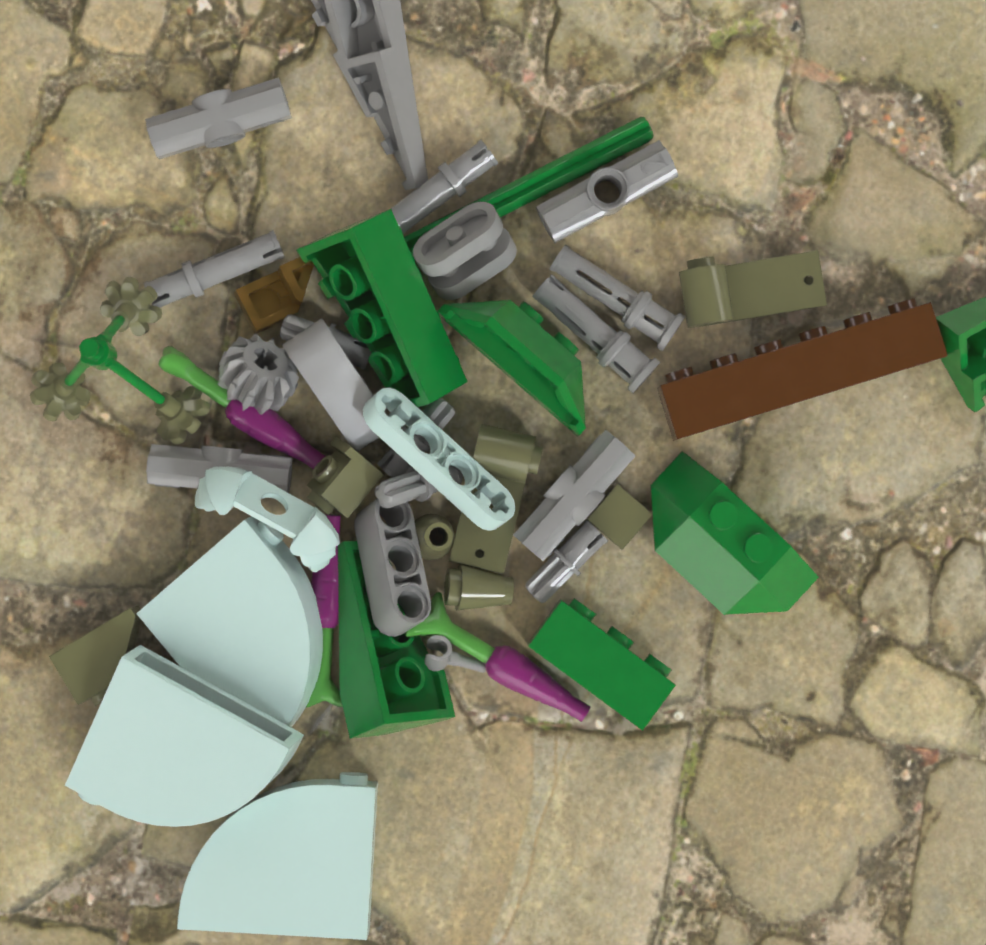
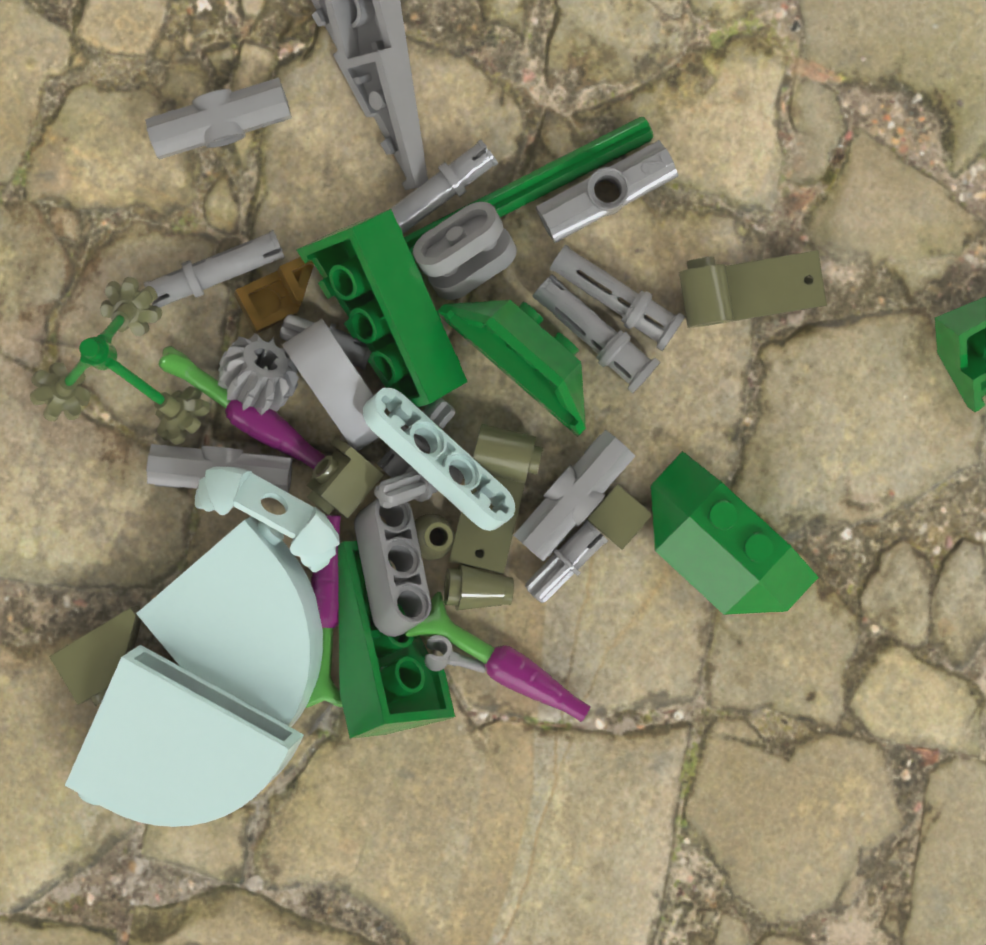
light aqua brick [177,772,378,940] -> none
green brick [527,598,676,731] -> none
reddish brown brick [657,298,948,441] -> none

